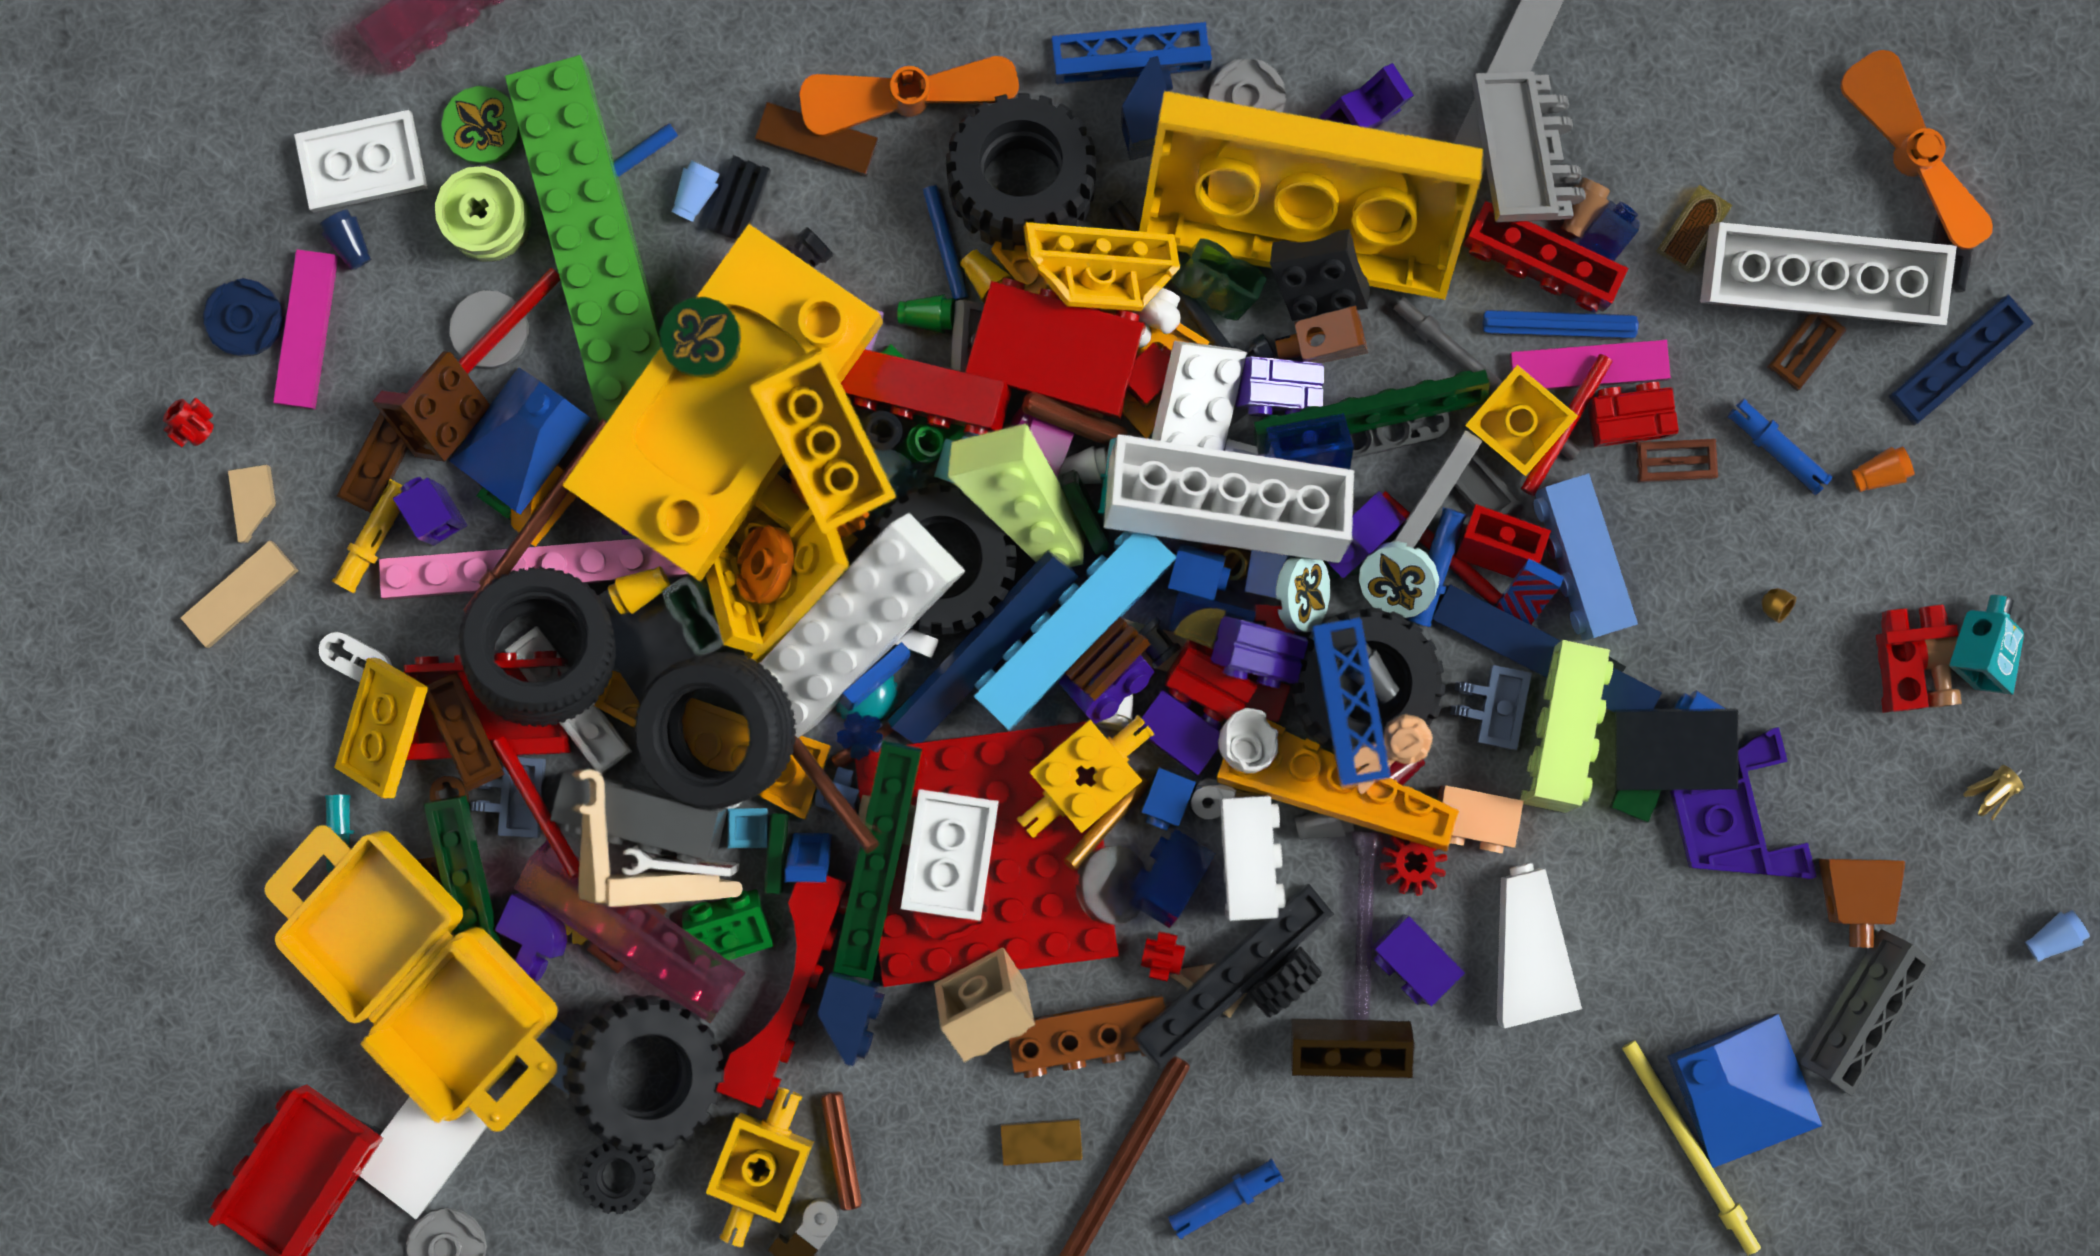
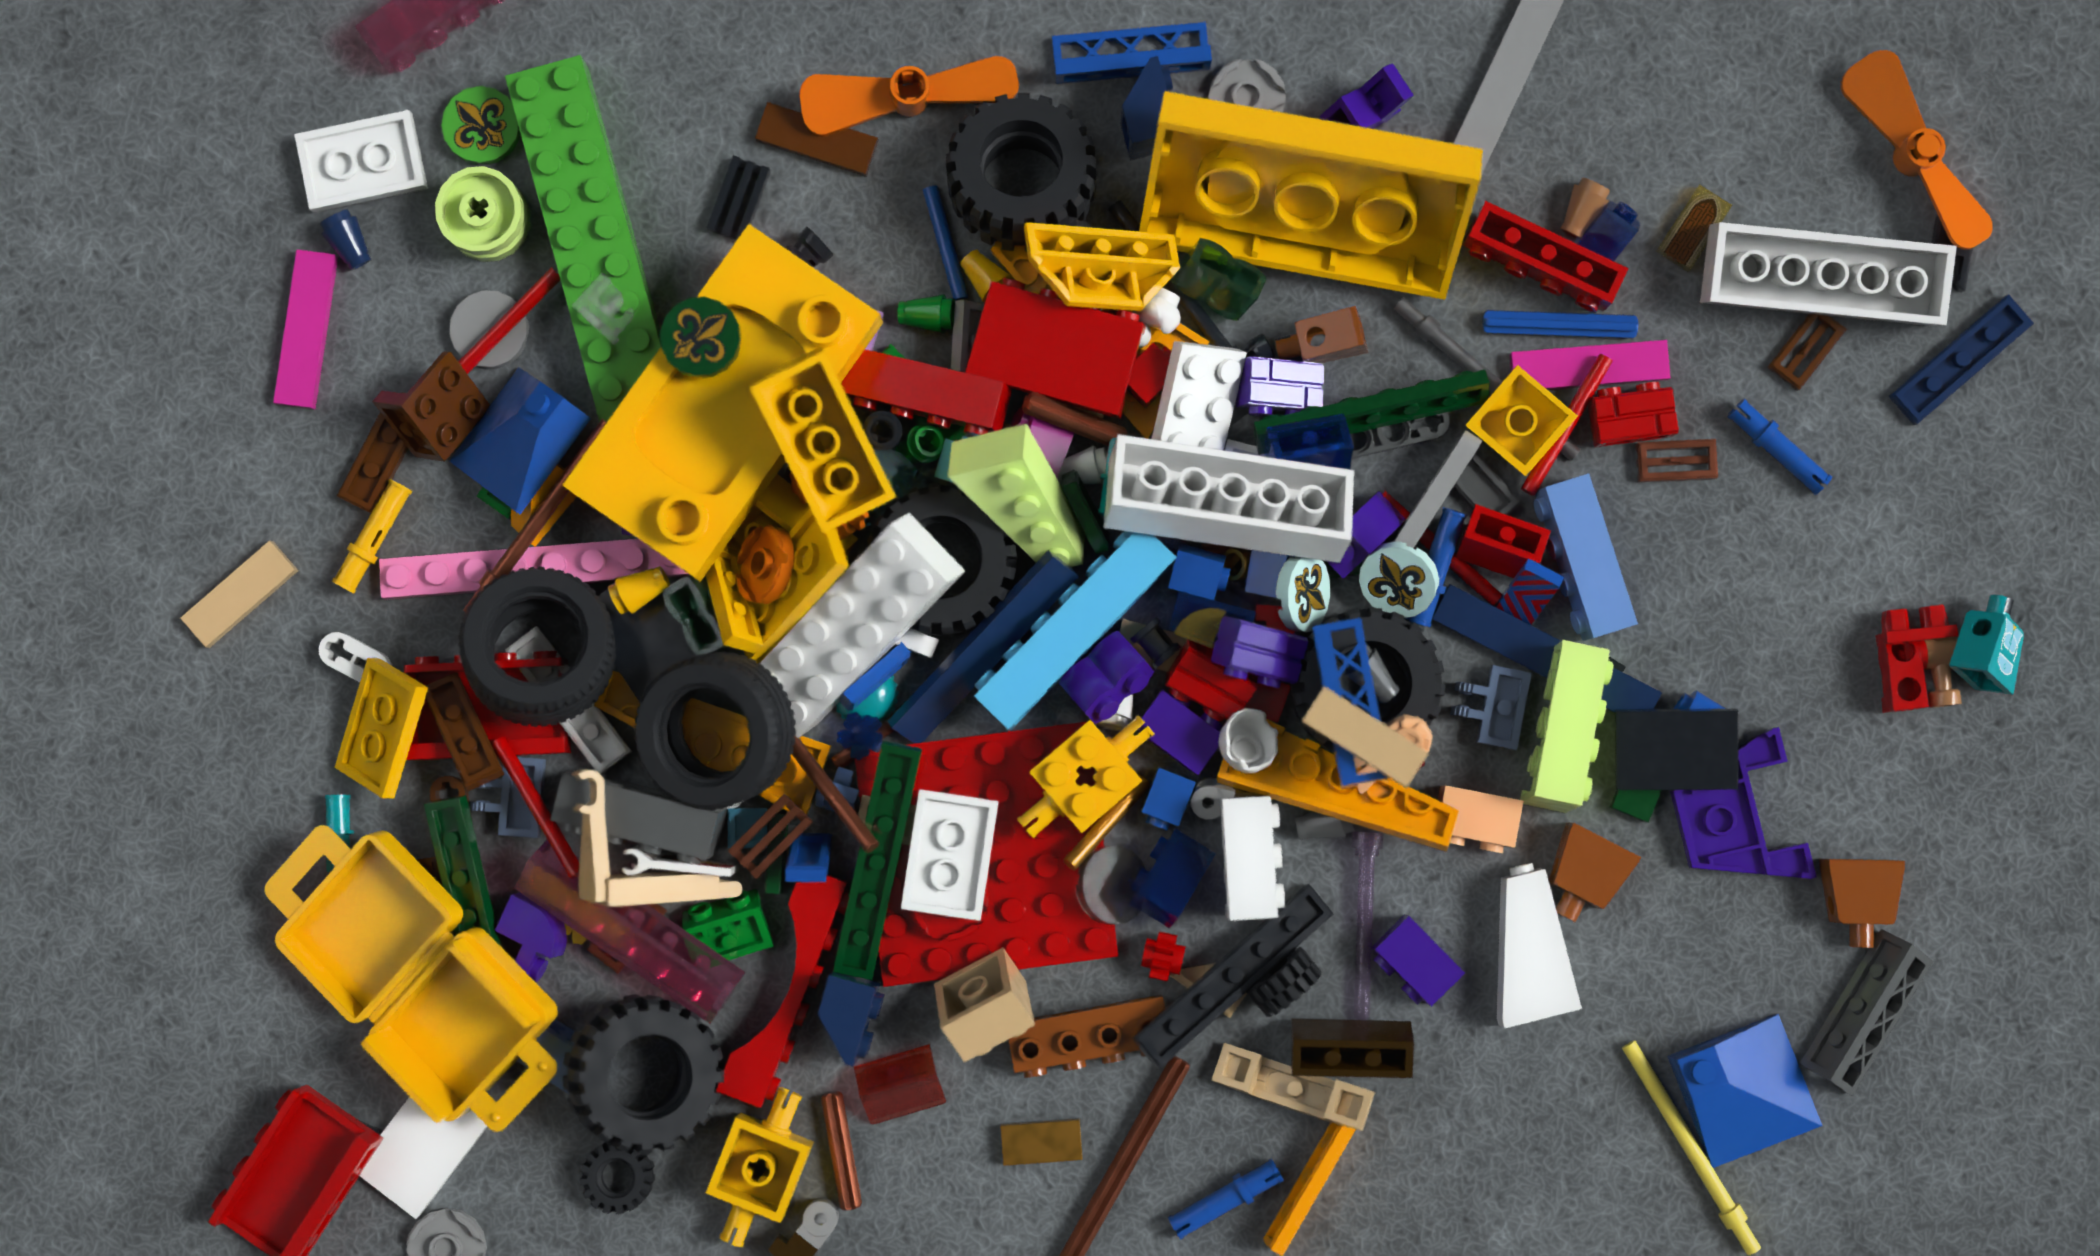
red gear [163,397,214,448] -> none
dark blue tile [203,278,284,357] -> none
tan tile [228,465,276,543] -> none
dark purple brick [393,477,468,546] -> none
blue bar [614,123,678,177] -> none
light blue cone [672,160,719,222] -> none
reddish brown tile [1065,617,1150,701] -> none
black brick [1270,229,1370,321] -> none
red gear [1379,836,1448,896] -> none
light grey hinge [1472,71,1586,222] -> none
pearl gold hinge [1761,588,1797,623] -> none
orange cone [1851,446,1915,492] -> none
pearl gold piece [1963,765,2024,821] -> none
light blue cone [2025,910,2090,962] -> none
none -> clear hinge [572,273,634,345]
none -> copper tile [728,794,813,879]
none -> clear red panel [854,1044,946,1125]
none -> tan slope [1212,1043,1375,1131]
none -> light orange tile [1263,1122,1355,1256]
none -> tan tile [1302,687,1429,788]
none -> dark orange torso [1548,822,1641,923]

